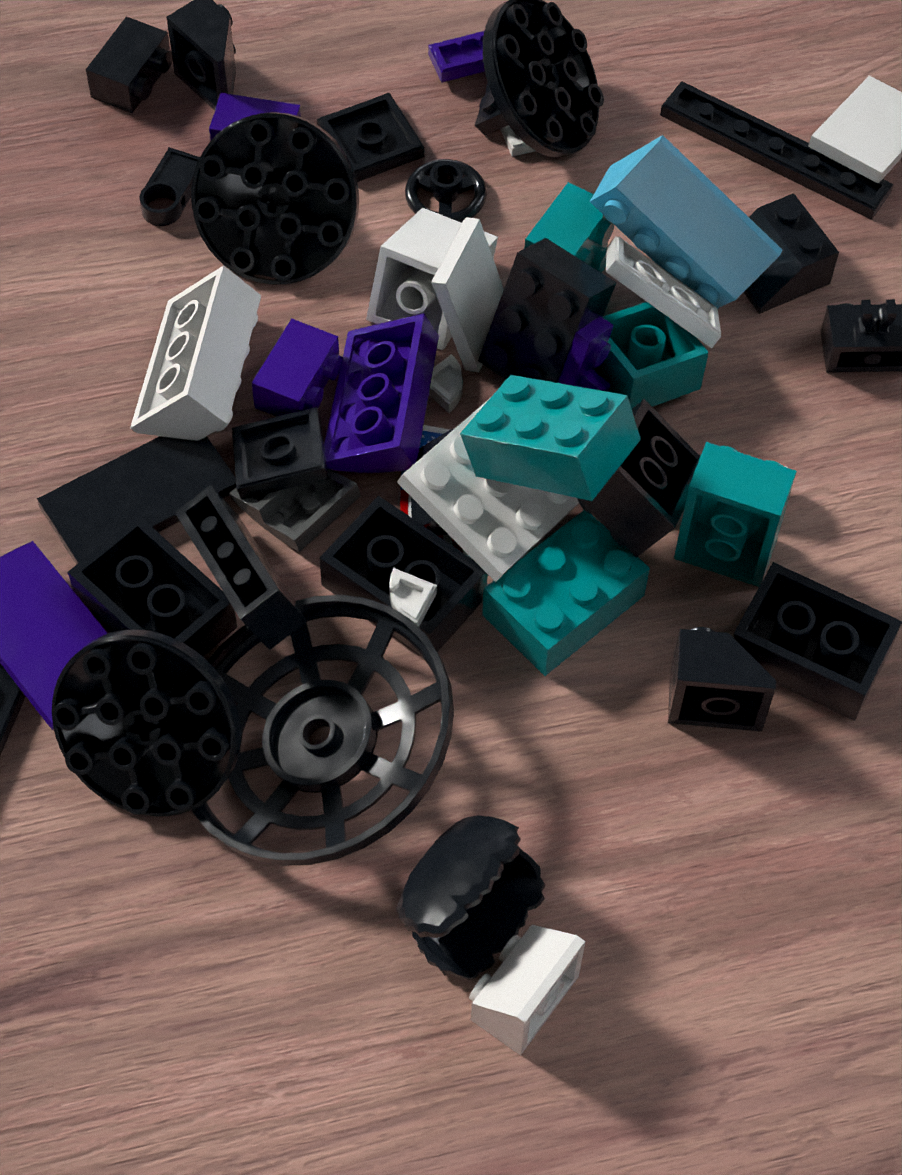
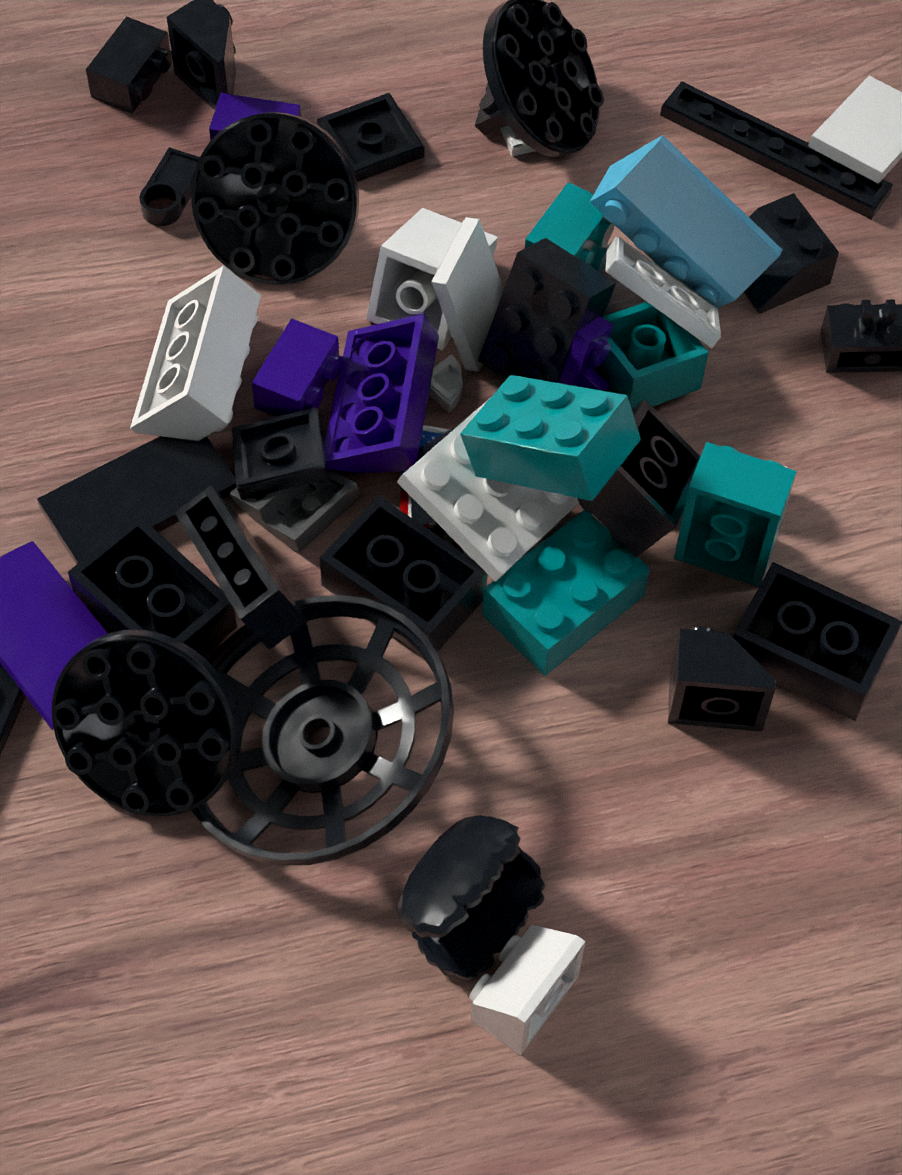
white tile [389,568,437,628] -> none
black piece [405,159,487,223] -> none
dark purple plate [428,31,485,83] -> none

